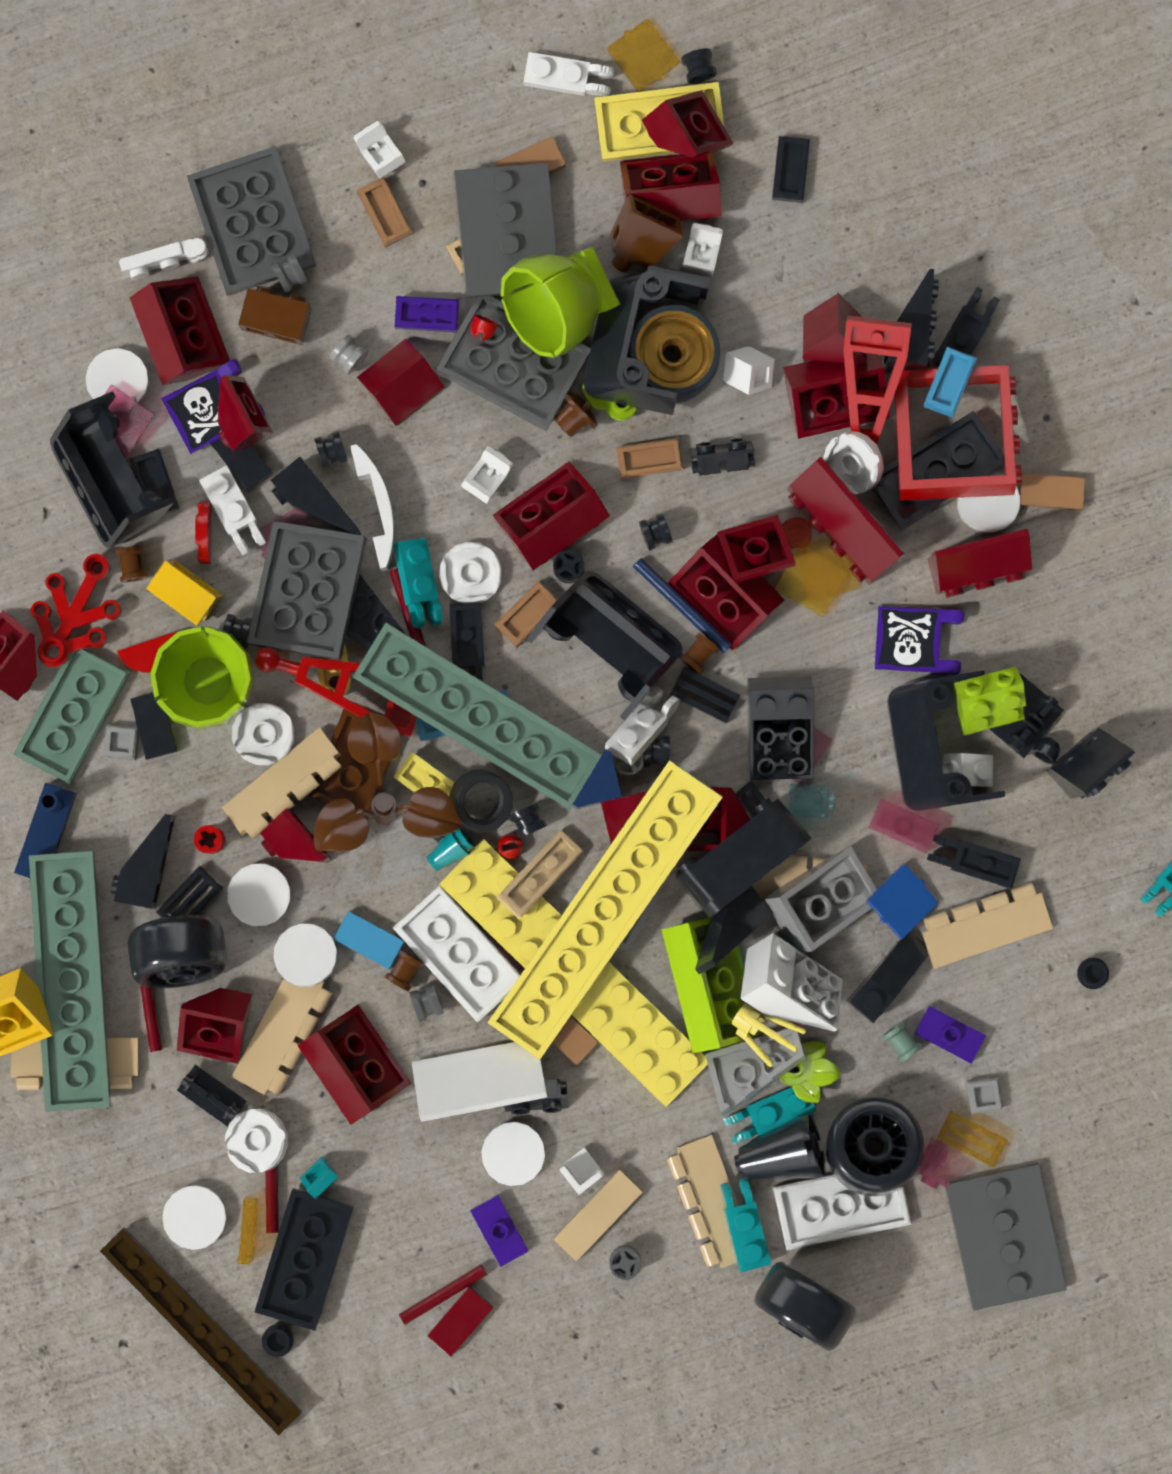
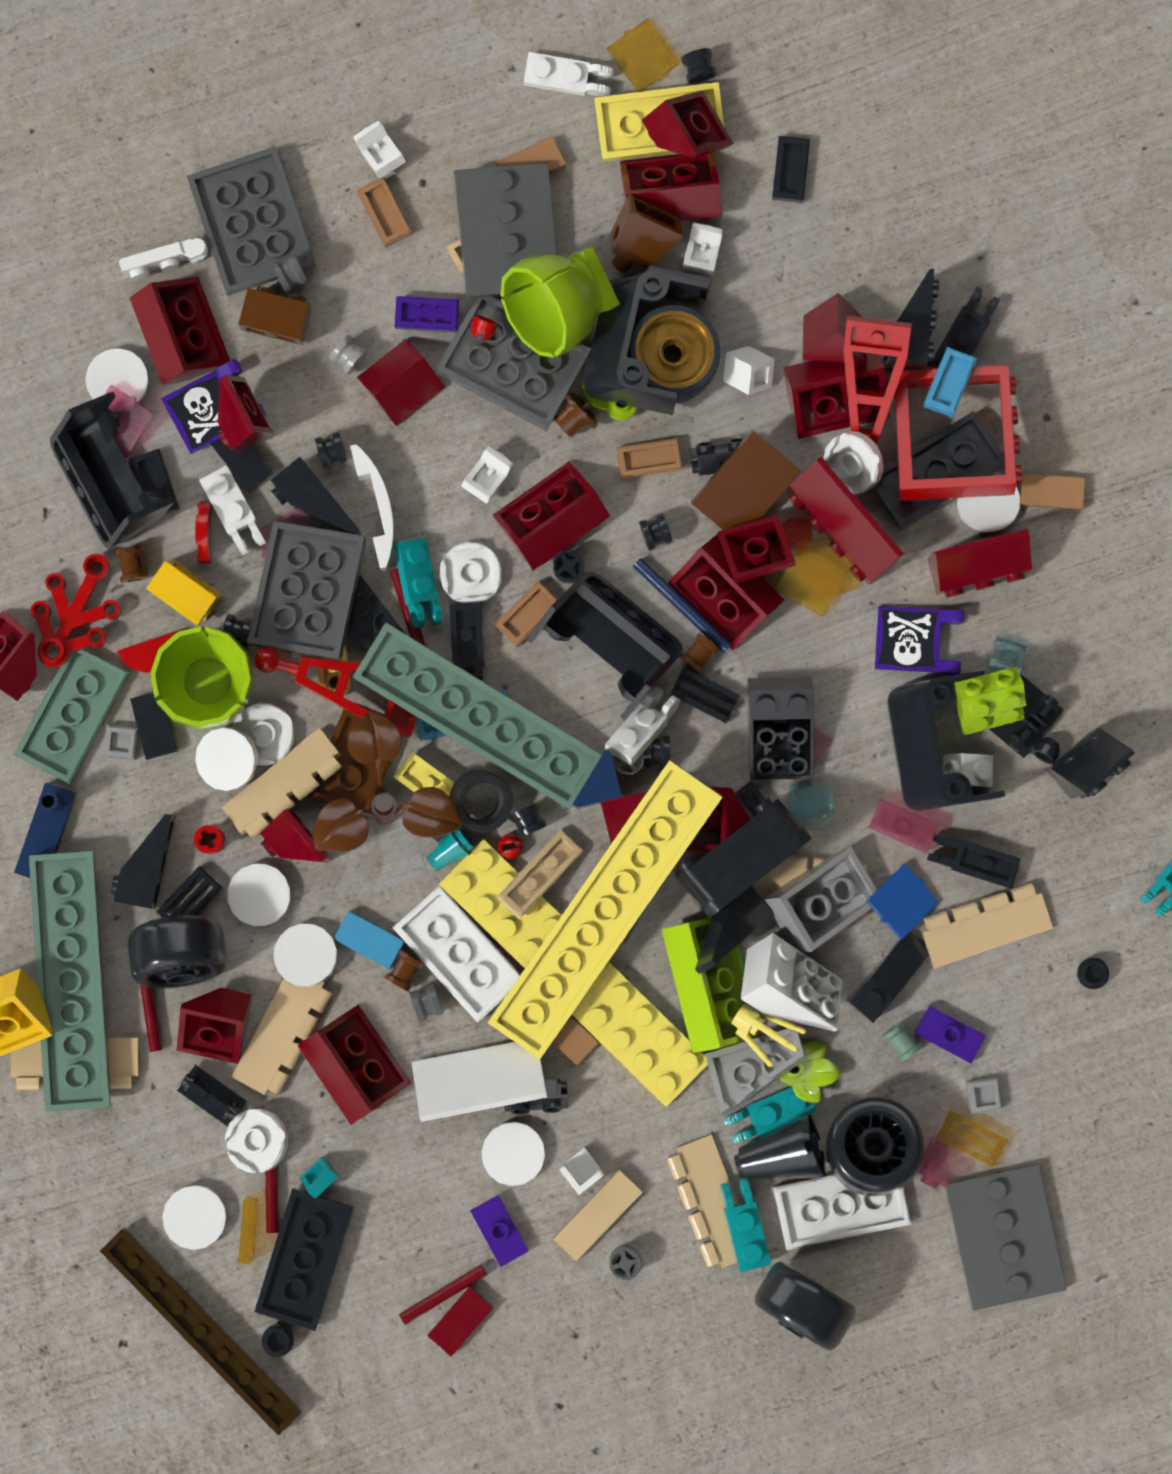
none -> white tile [195,727,259,791]
none -> reddish brown tile [691,430,801,530]
none -> clear light blue bracket [985,636,1027,674]

